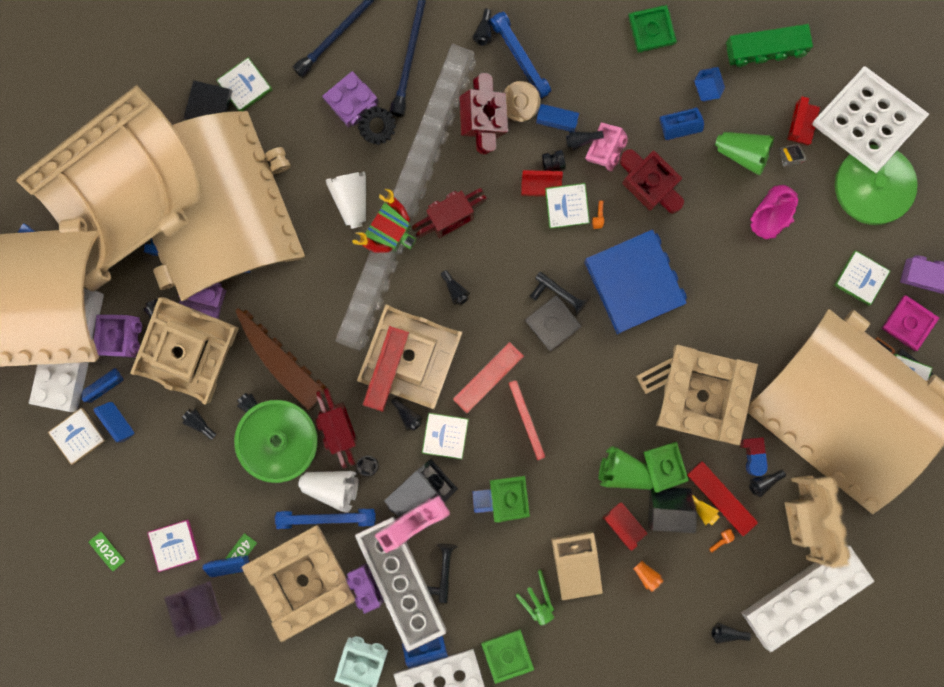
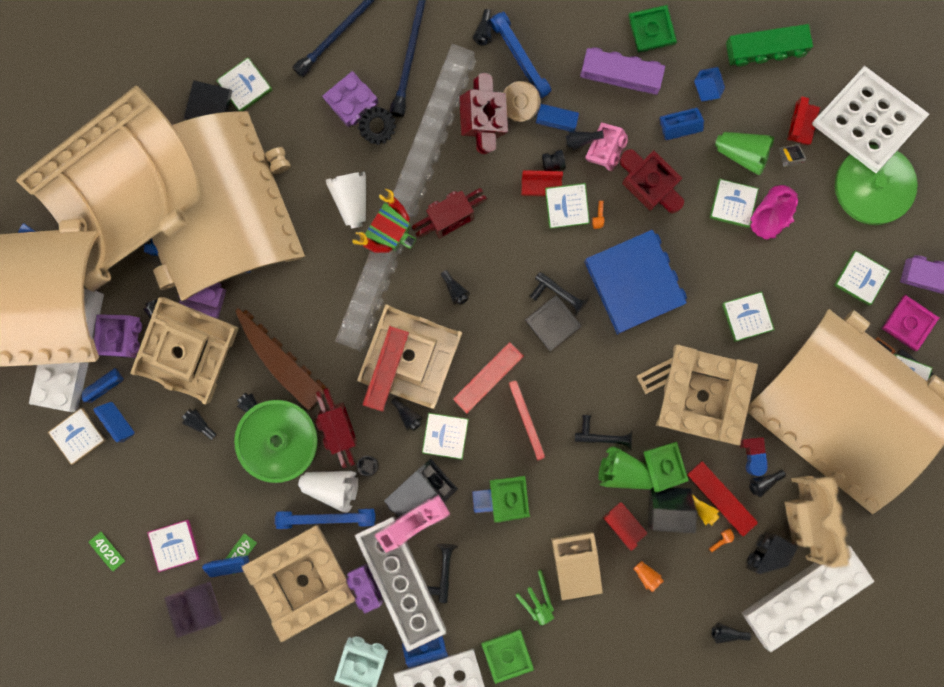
none -> black piece [575,415,632,451]
none -> medium lavender brick [580,47,665,95]
none -> white tile [709,179,759,228]
none -> white tile [722,292,774,342]
none -> black slope [746,532,798,574]

